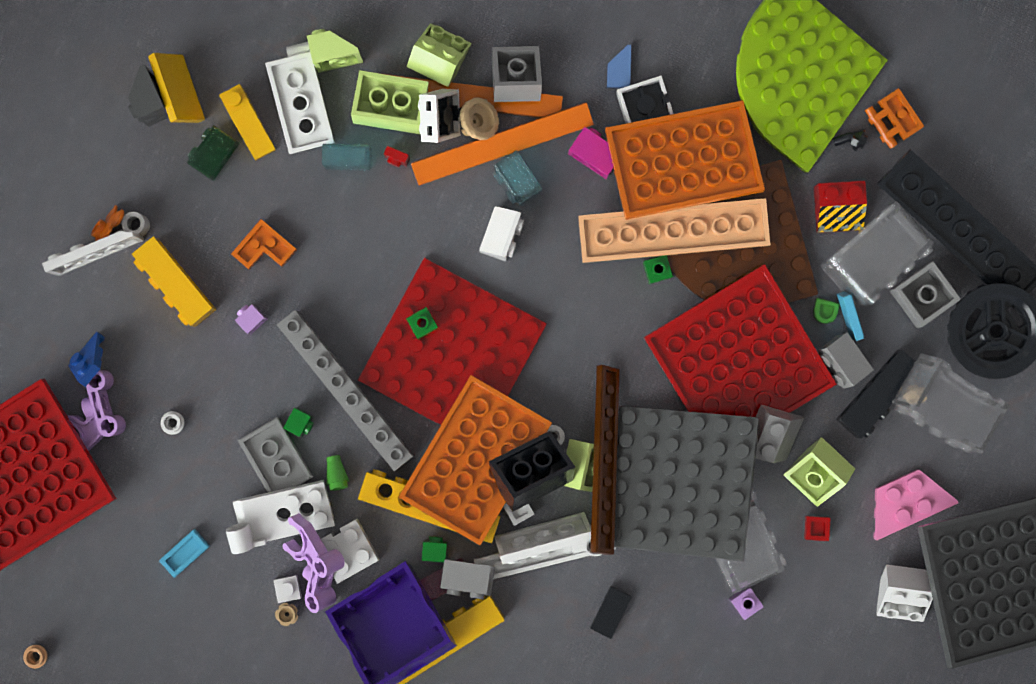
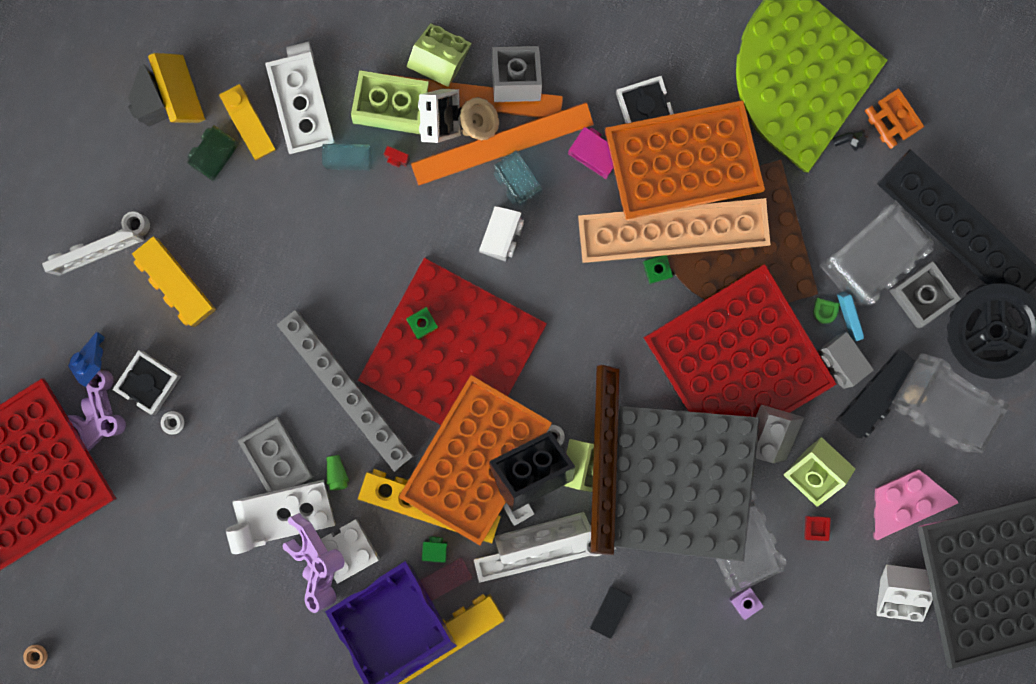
orange plate [91,205,124,241] -> none
medium azure tile [159,529,210,578] -> none
orange plate [231,219,297,270] -> none
lavender plate [235,304,268,335] -> none
white plate [273,575,302,603] -> none
tan plate [275,603,298,626] -> none
green plate [283,408,314,437] -> none
yellowish green slope [307,29,363,73] -> none
light grey brick [440,560,495,599] -> none
medium blue tile [607,45,631,89] -> none
slope [814,181,867,233] -> none
none -> piece [112,350,181,415]

